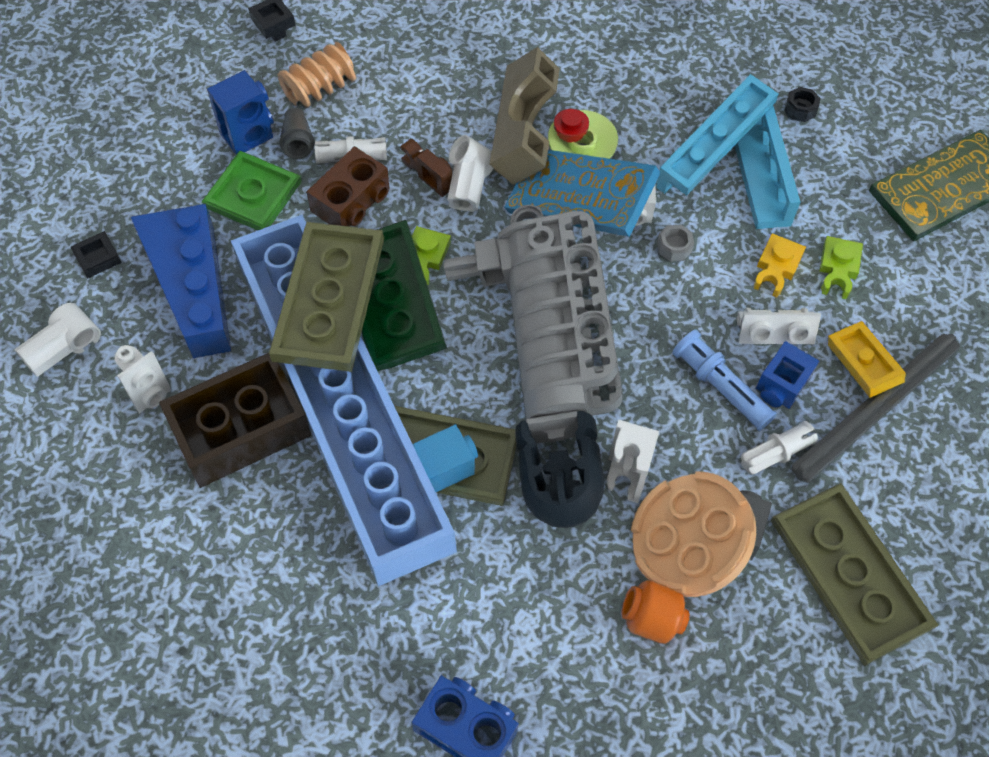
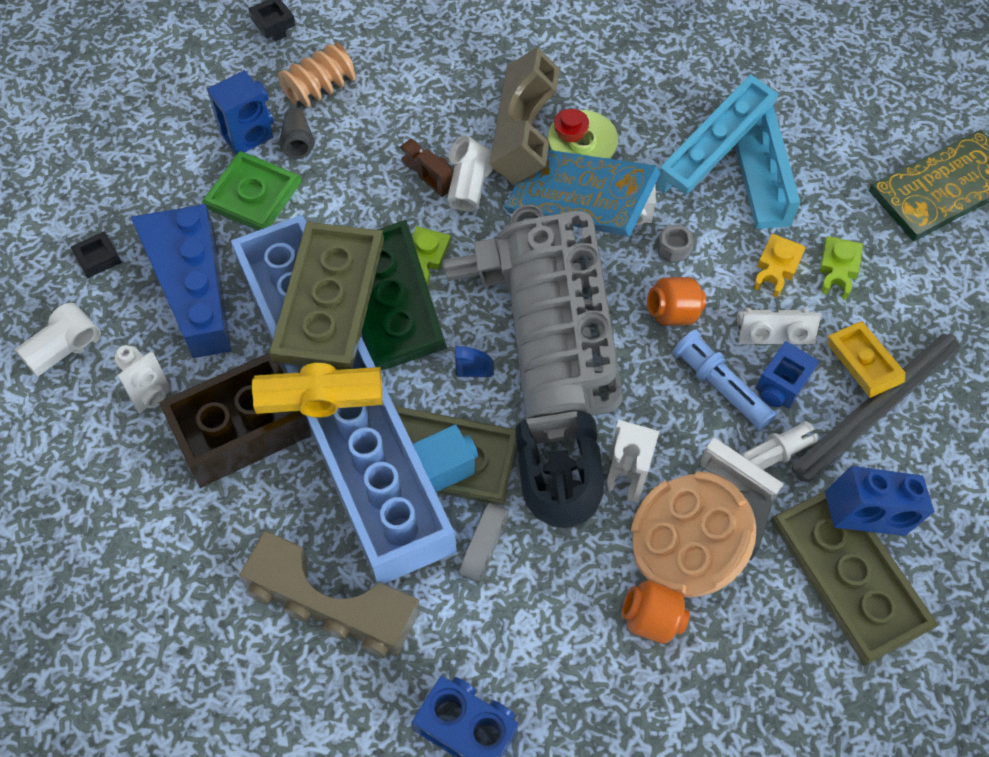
reddish brown brick [306,146,390,227] -> none
white pin [315,136,387,164] -> none
black tile [784,87,821,122] -> none
none -> dark tan arch [239,531,420,658]
none -> yellow piece [252,363,383,418]
none -> blue tile [455,346,494,377]
none -> light grey beam [460,503,509,582]
none -> orange head [647,277,706,326]
none -> white tile [700,437,784,503]
none -> blue brick [825,466,935,536]

